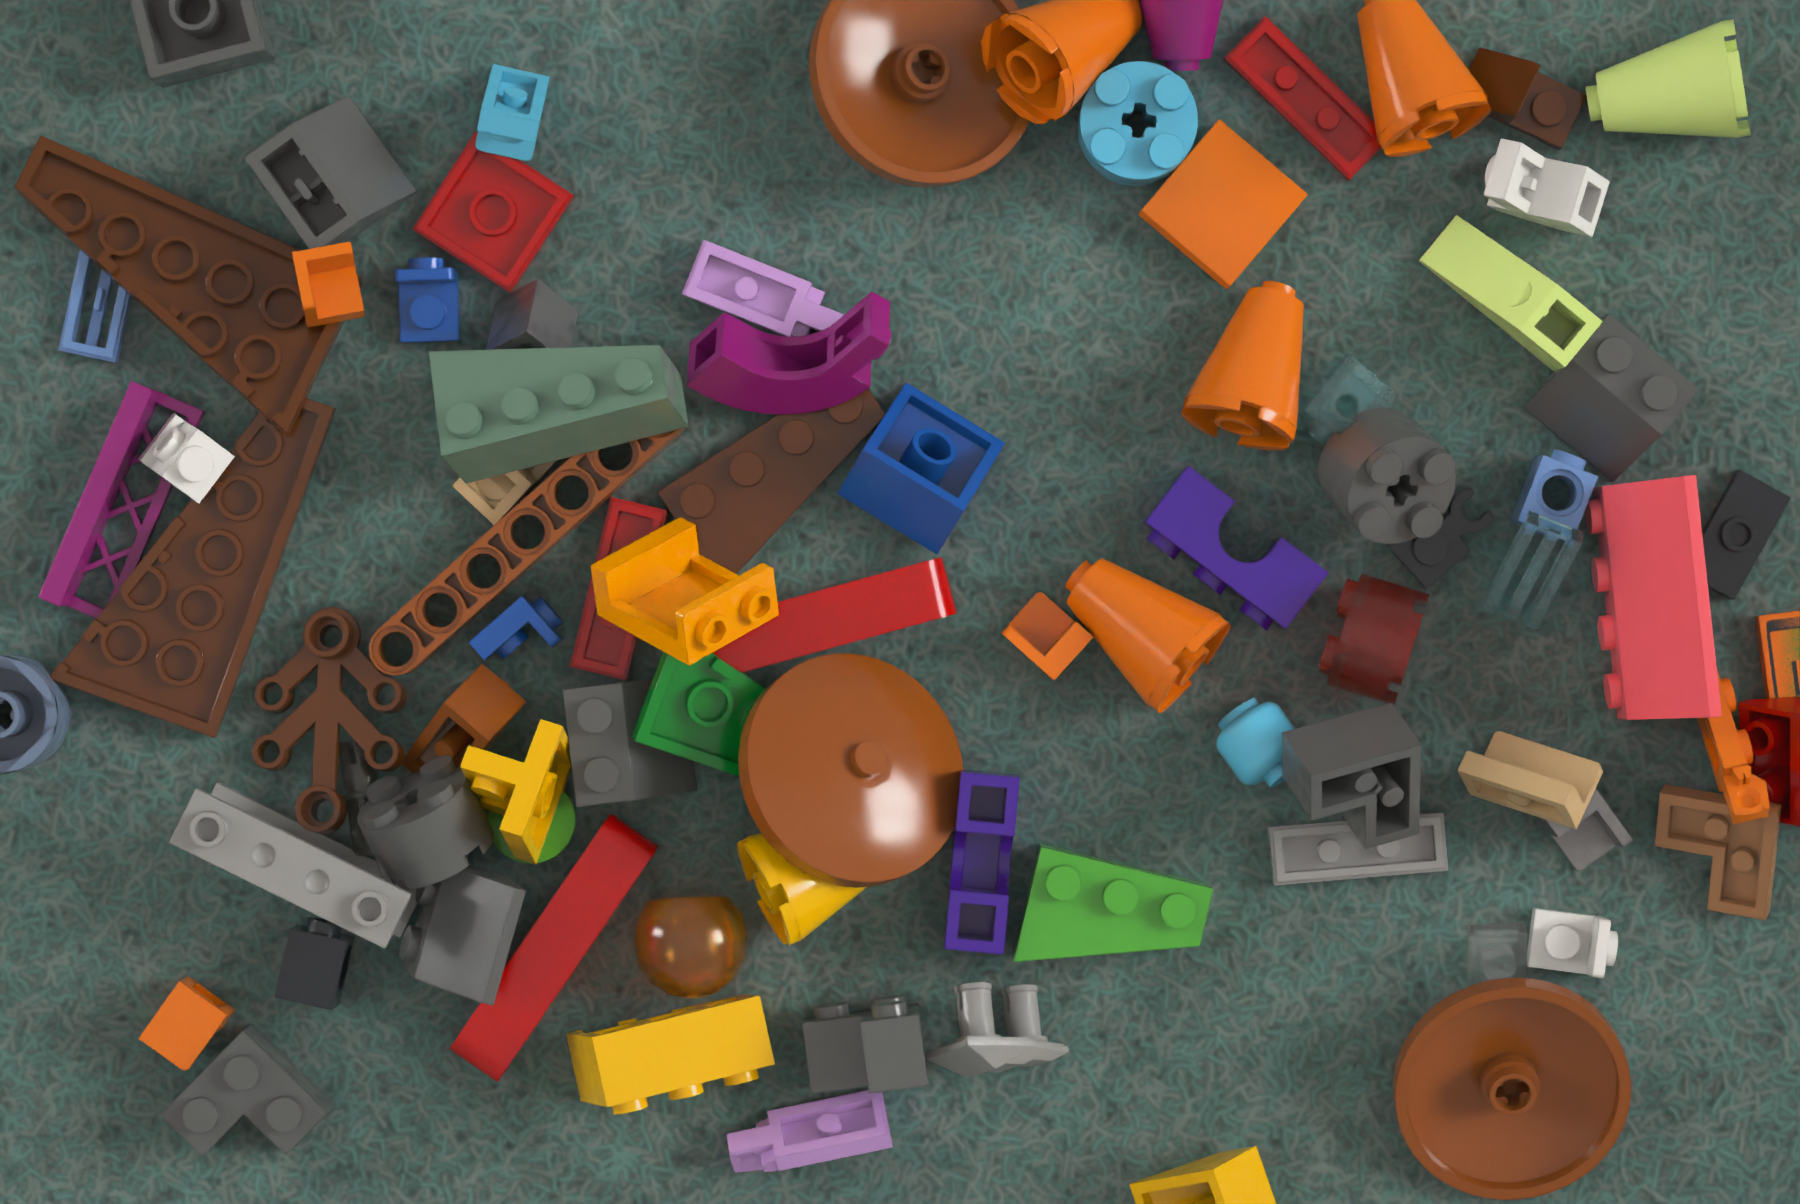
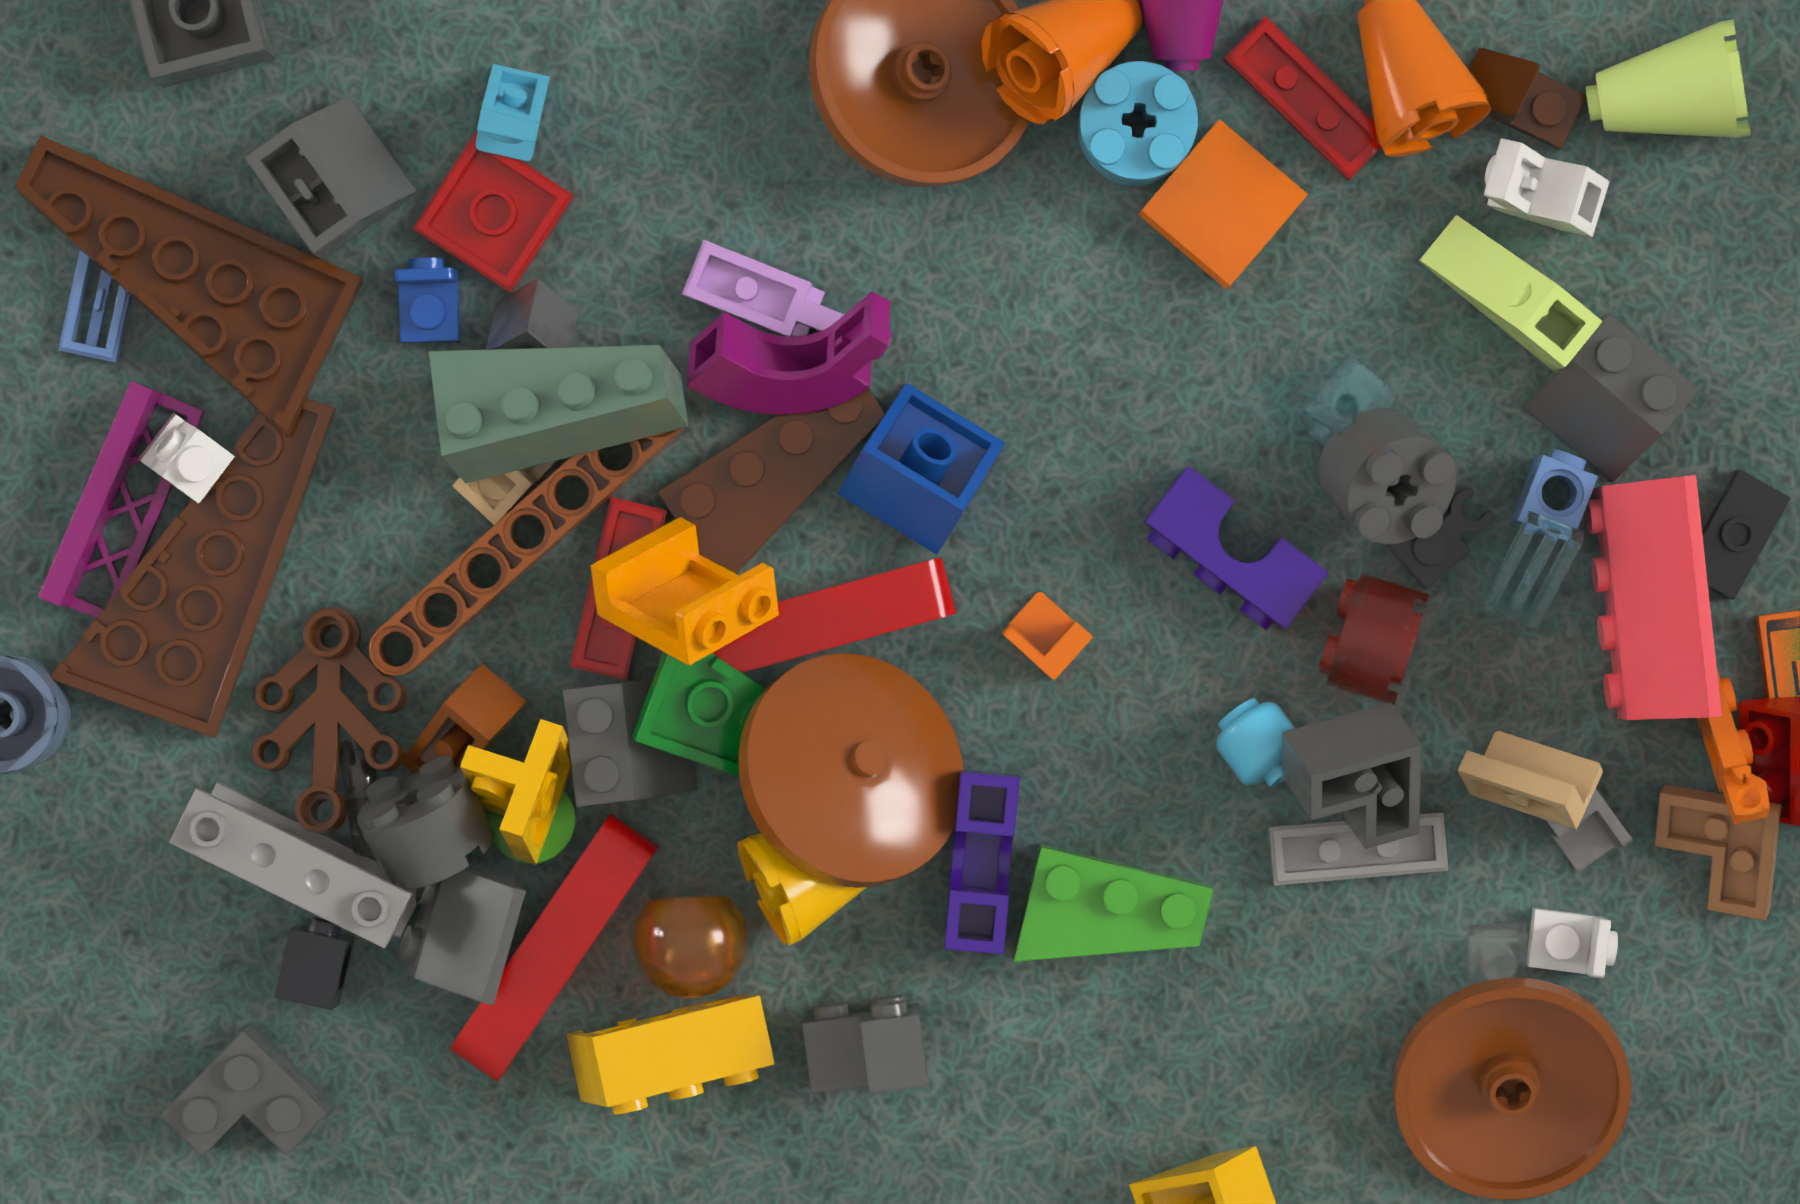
orange panel [138,976,236,1070] -> none
orange panel [292,242,365,328] -> none
blue bracket [469,595,564,660] -> none
lavender hinge [727,1090,893,1173] -> none
light grey connector [925,982,1069,1078] -> none
orange cone [1065,558,1231,713] -> none
orange cone [1181,281,1304,451] -> none

